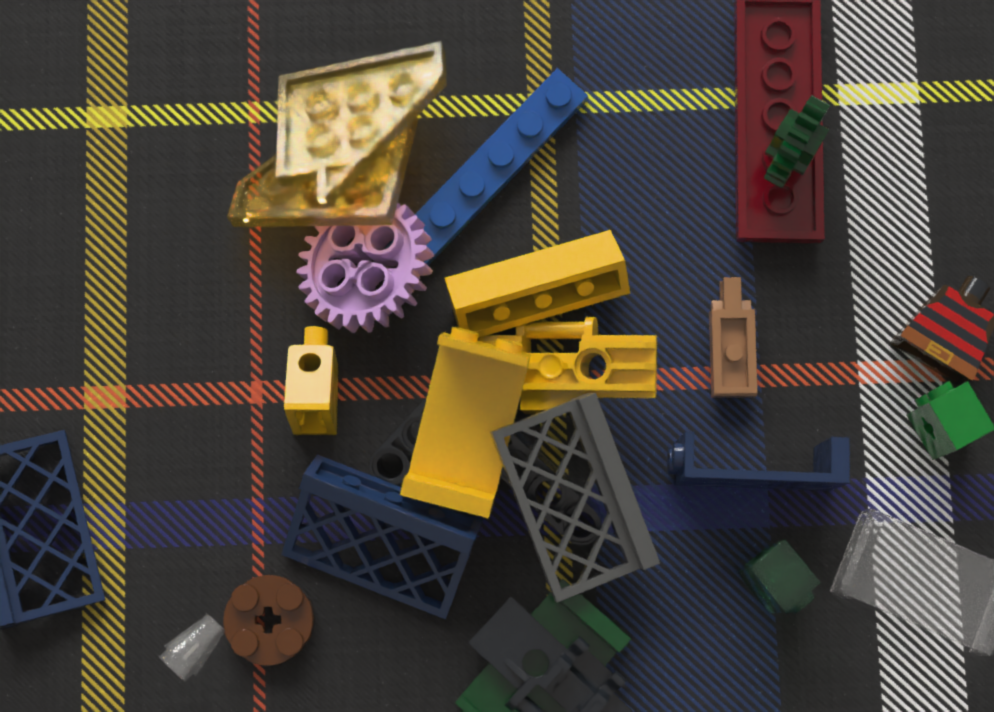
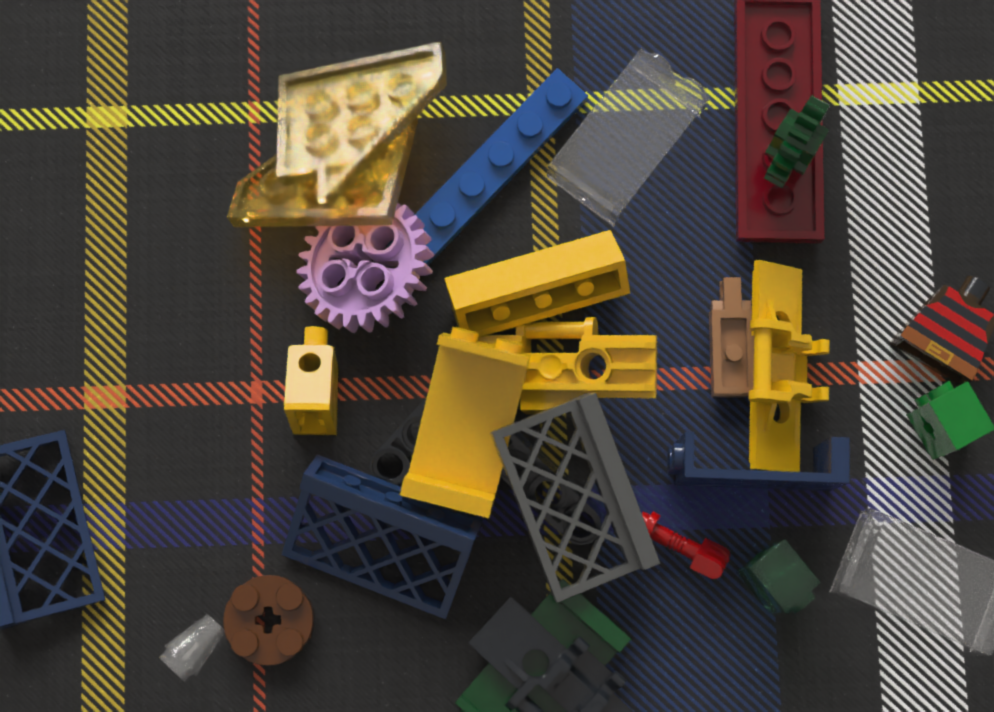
none -> clear panel [547,48,710,227]
none -> red hinge [642,511,731,579]
none -> yellow piece [748,260,830,472]

